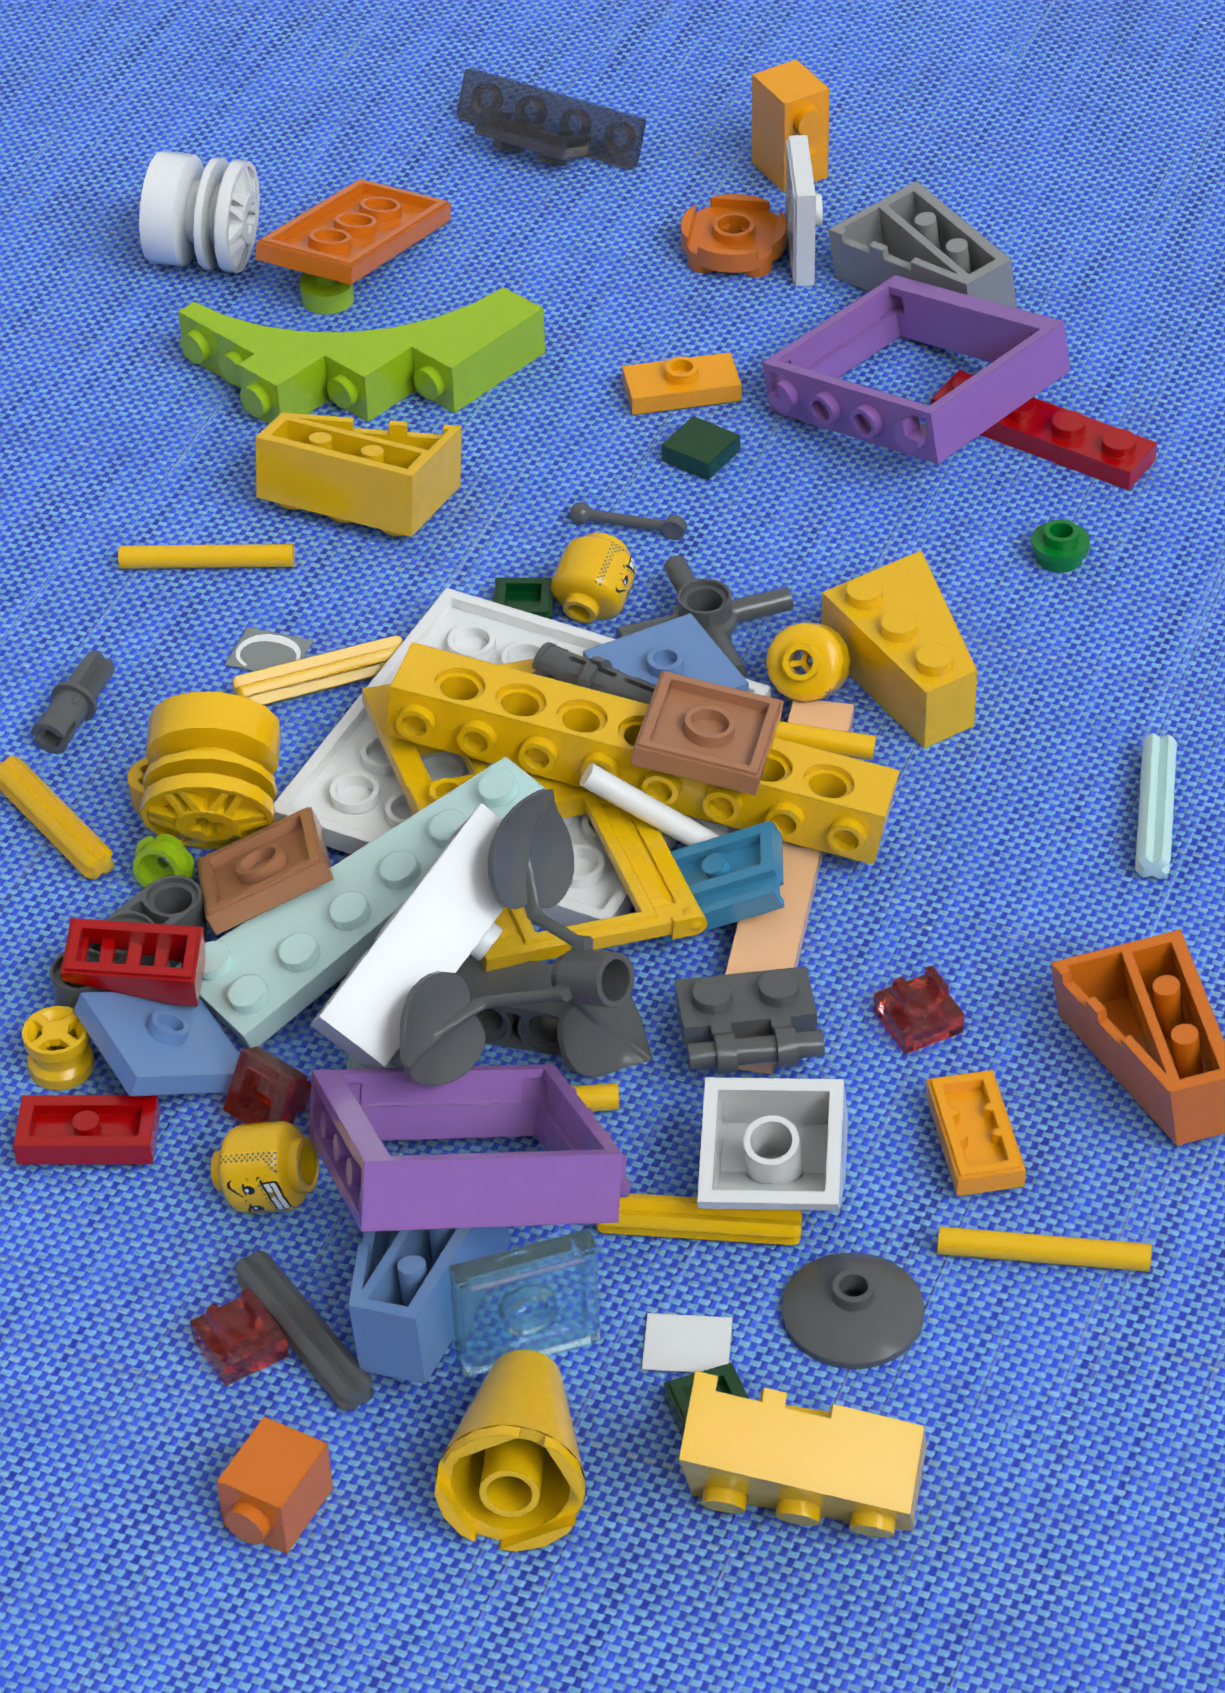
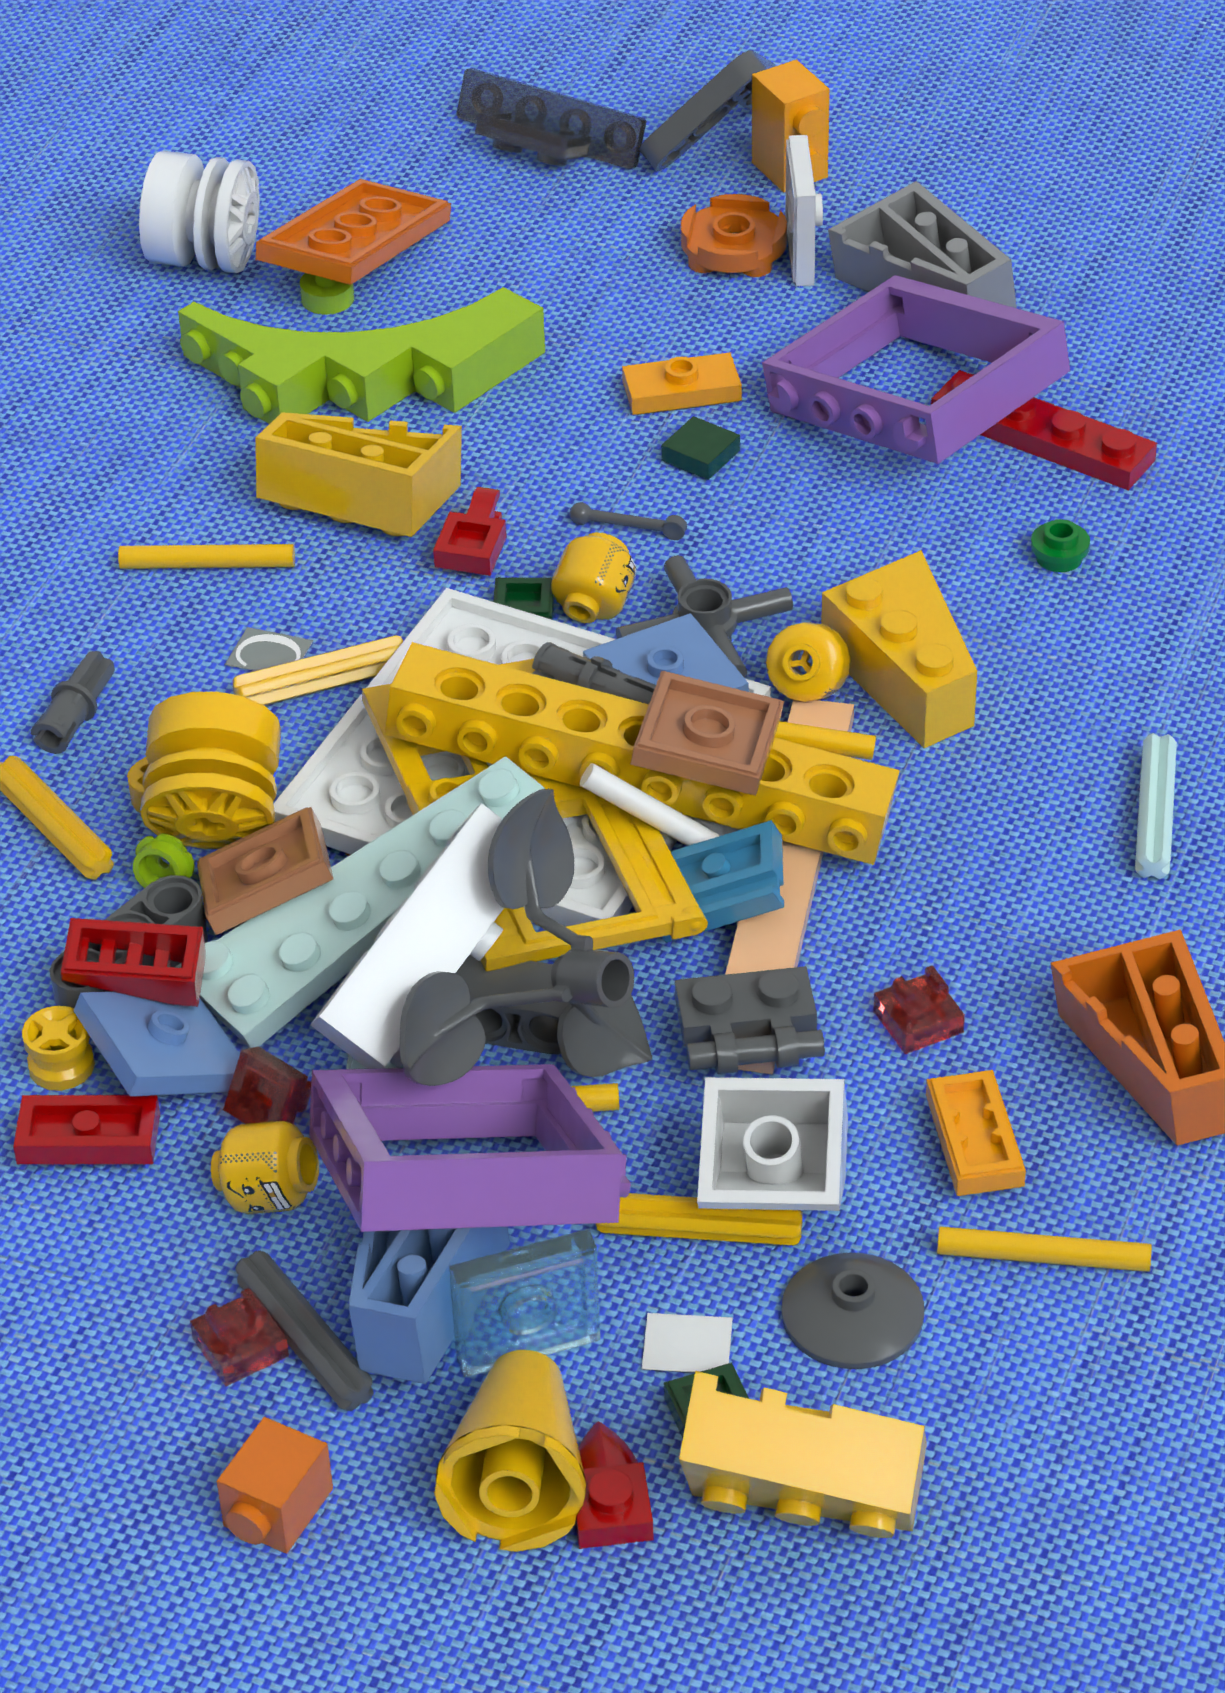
none -> red plate [433,487,507,576]
none -> red plate [575,1421,654,1549]
none -> dark grey beam [639,50,776,171]

